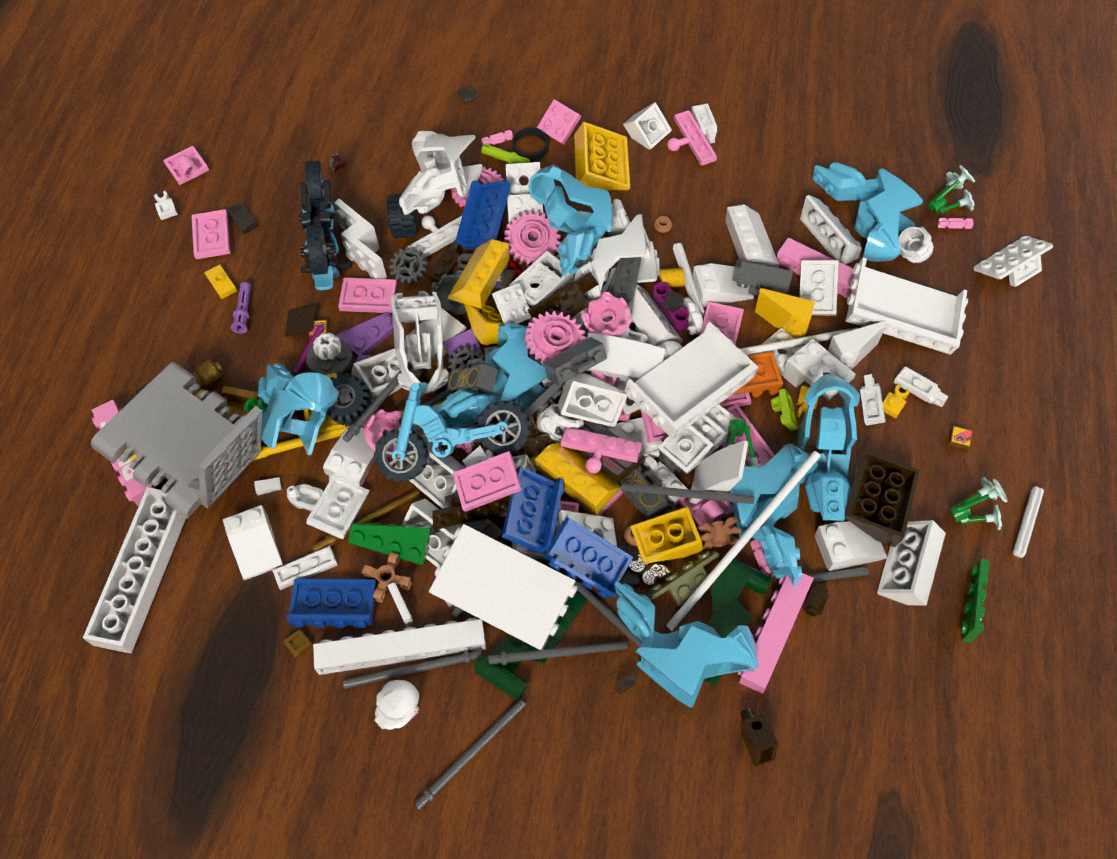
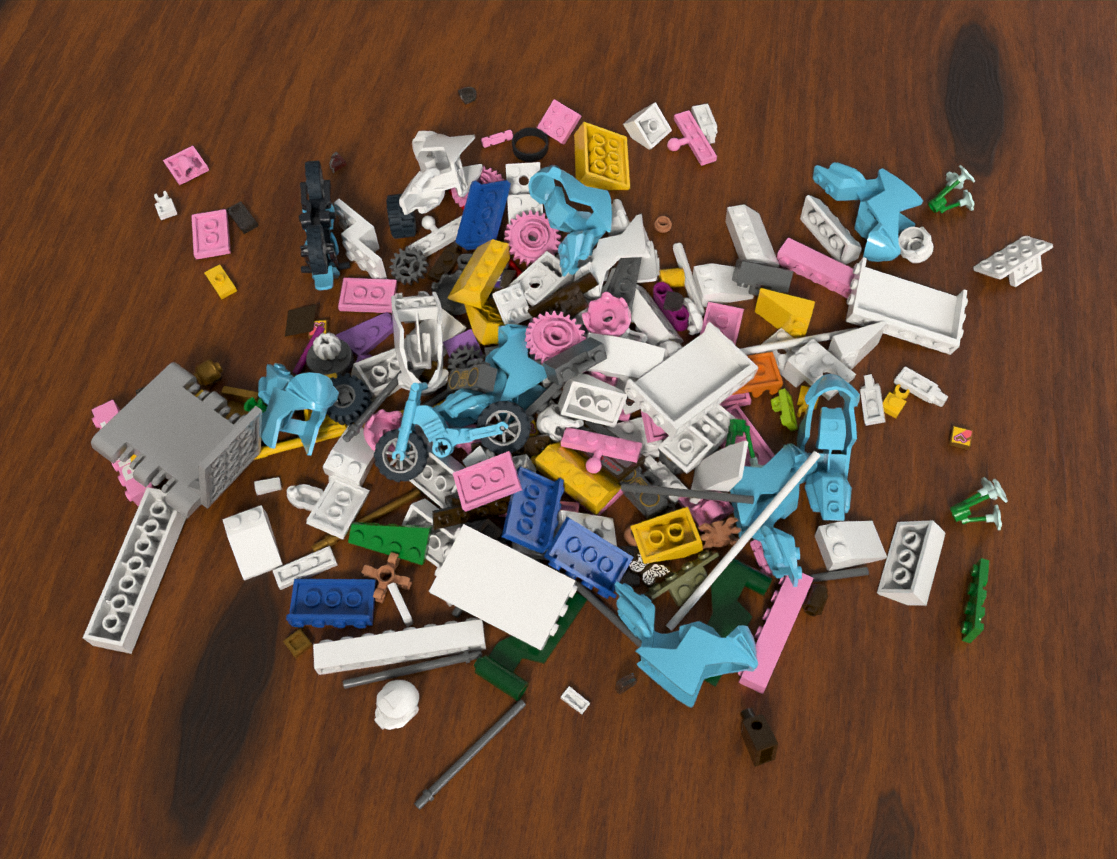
medium lavender pin [231,282,252,334] -> none
lime pin [481,143,530,164] -> none
dark grey bar [488,641,628,665] -> none
white plate [800,260,839,316] -> none
dark brown slope [845,449,920,547] -> none
bright pink axle [937,218,973,229] -> none
white axle [1013,486,1044,558] -> none
none -> white piece [560,686,590,714]

